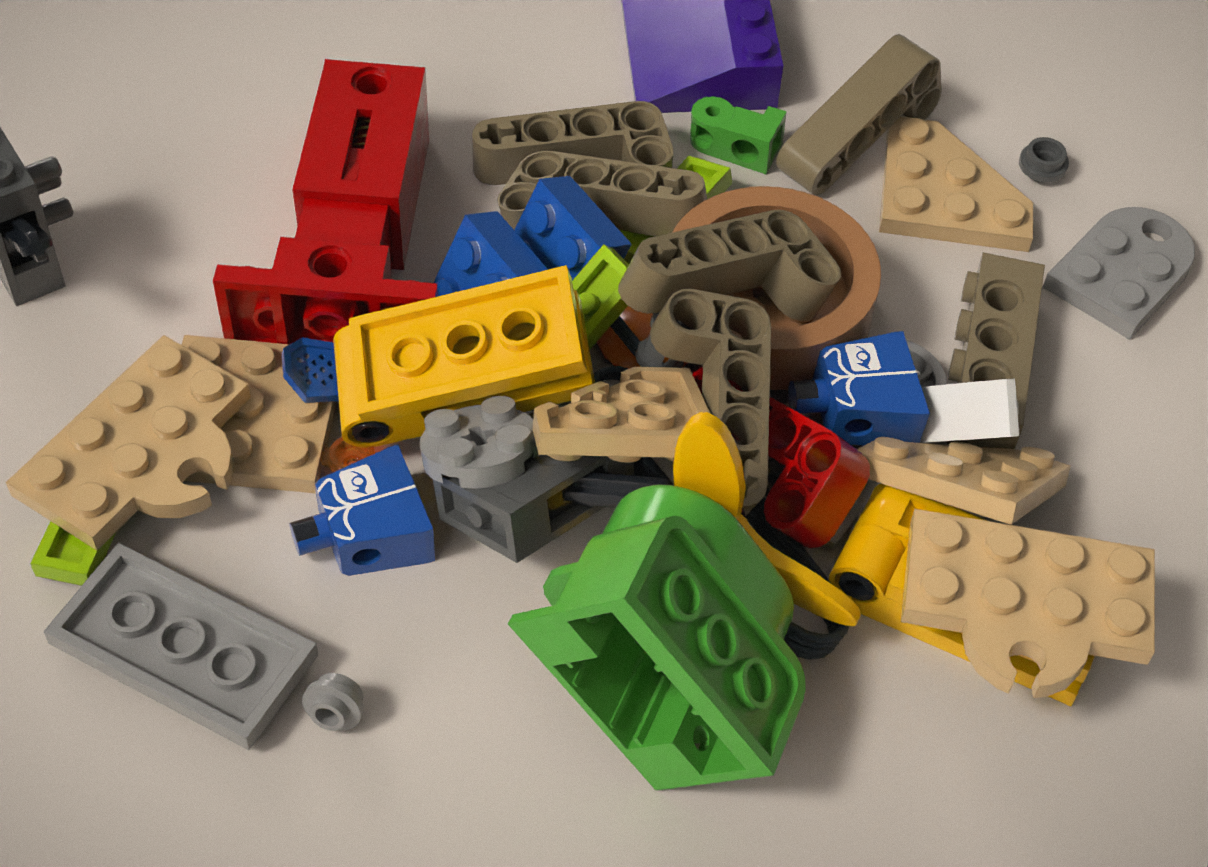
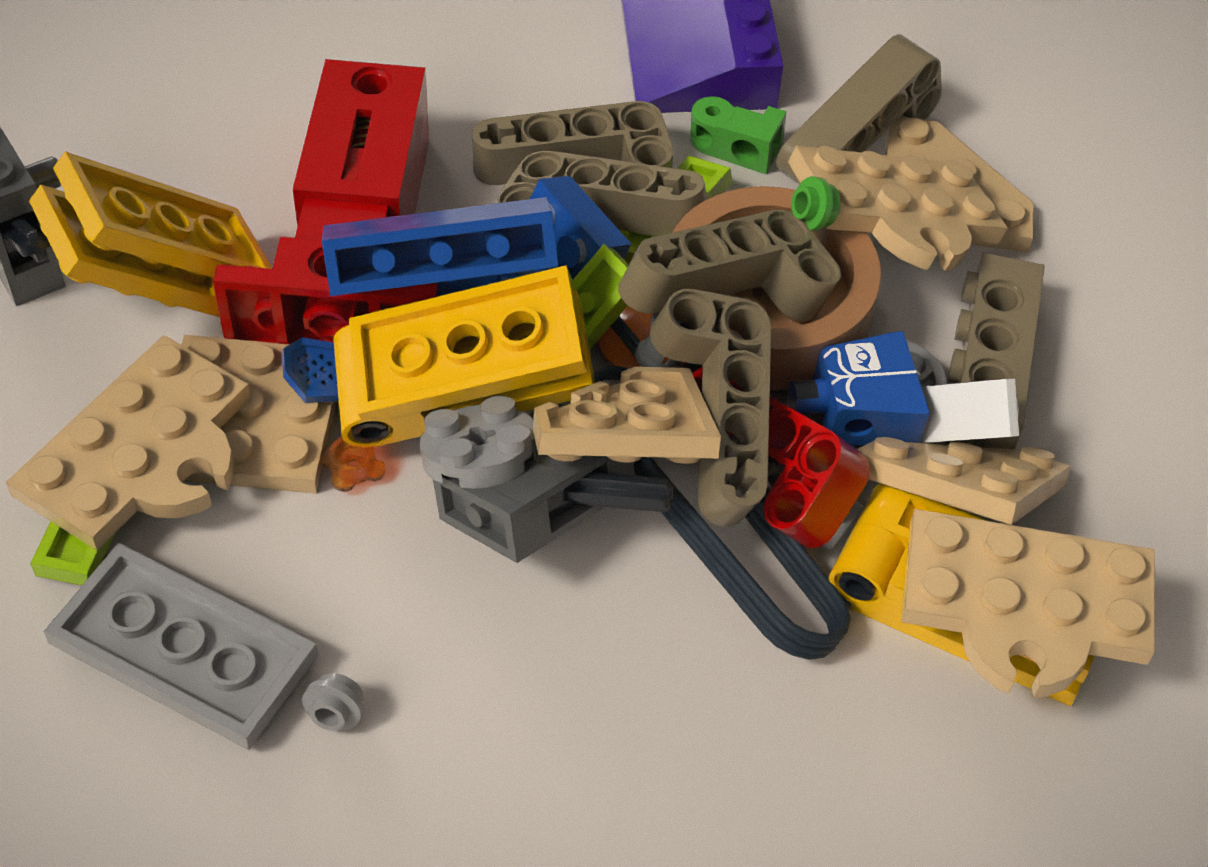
blue torso [289,444,435,576] -> none
bright green brick [508,412,861,790] -> none
dark grey plate [1019,137,1069,182] -> none
light grey plate [1043,207,1195,340] -> none
none -> yellow hinge [29,151,272,317]
none -> blue brick [321,197,558,296]
none -> tan plate [788,145,1008,271]
none -> bright green plate [791,176,840,231]

